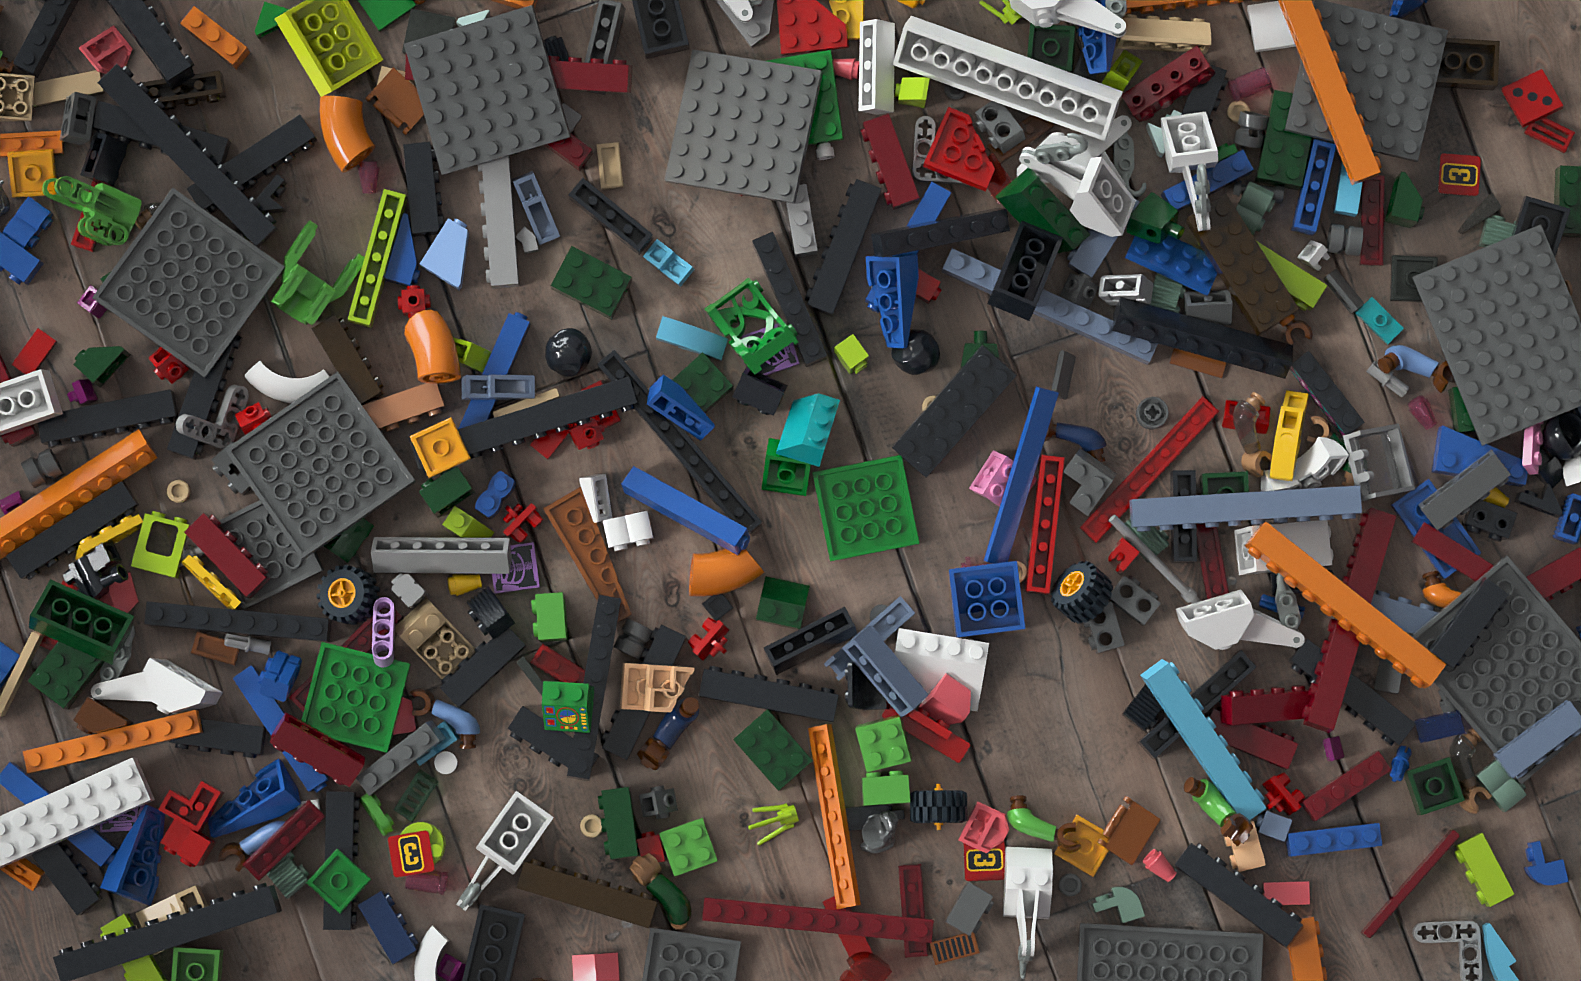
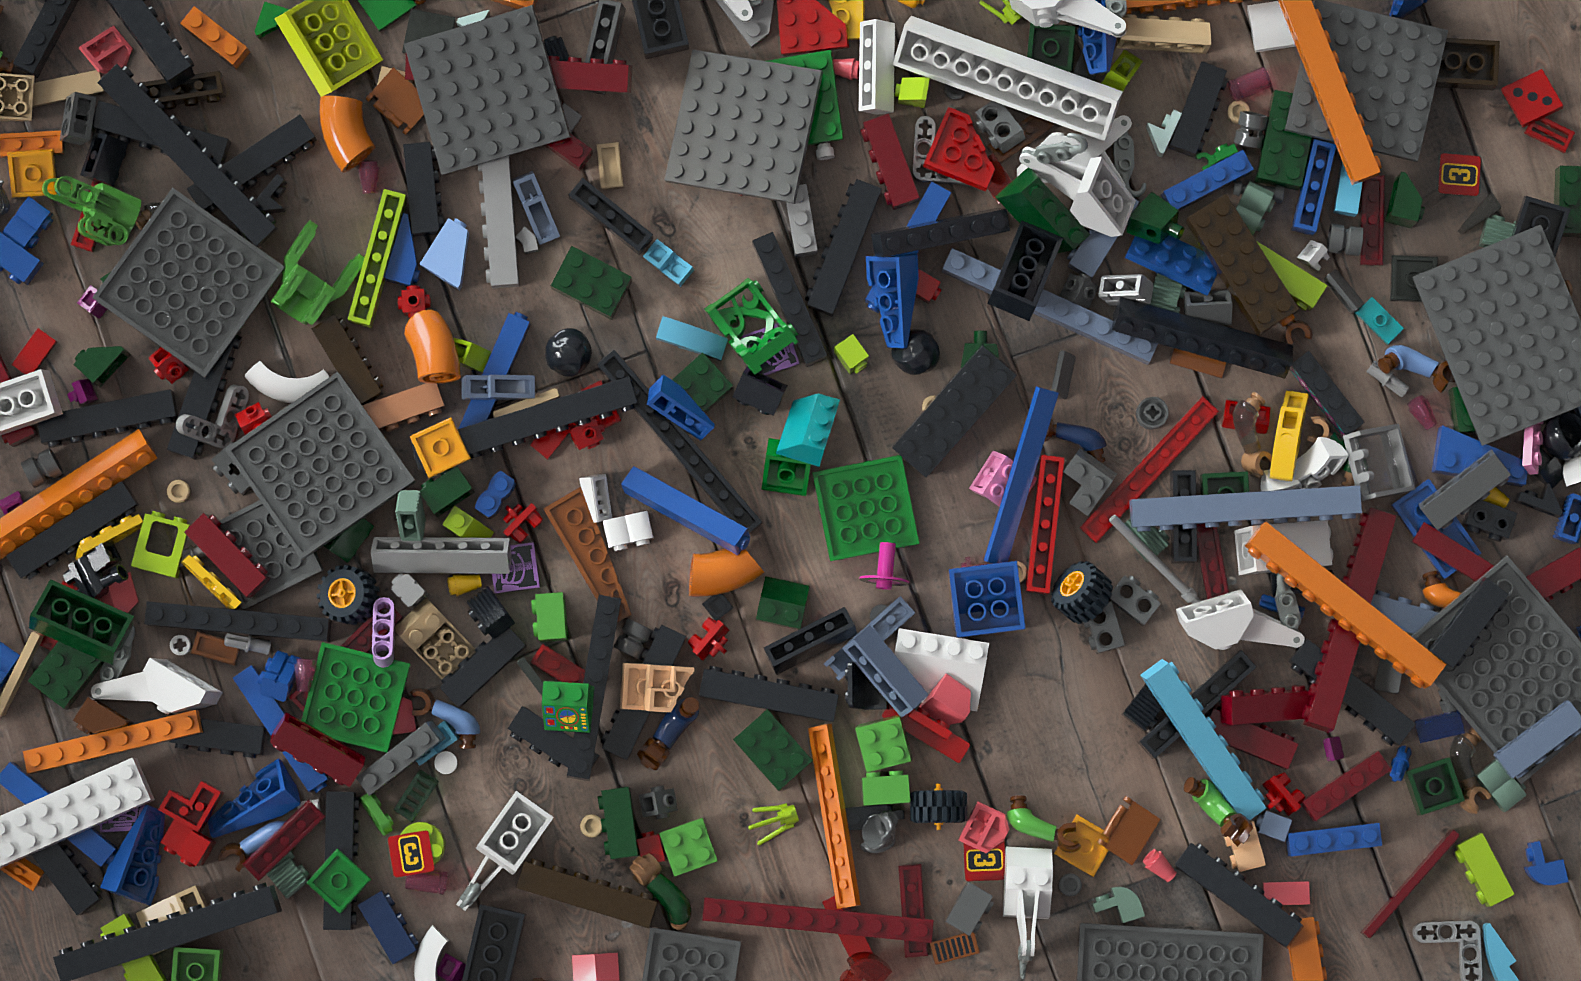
red hinge [1108,537,1140,574] -> none
dark red brick [1122,45,1216,122] -> none
white slope [1161,112,1218,231] -> none
none -> white bush [170,635,192,655]
none -> clear pink cone [294,659,317,692]
none -> sand green brick [395,490,426,541]
none -> dark pink piece [859,542,909,590]

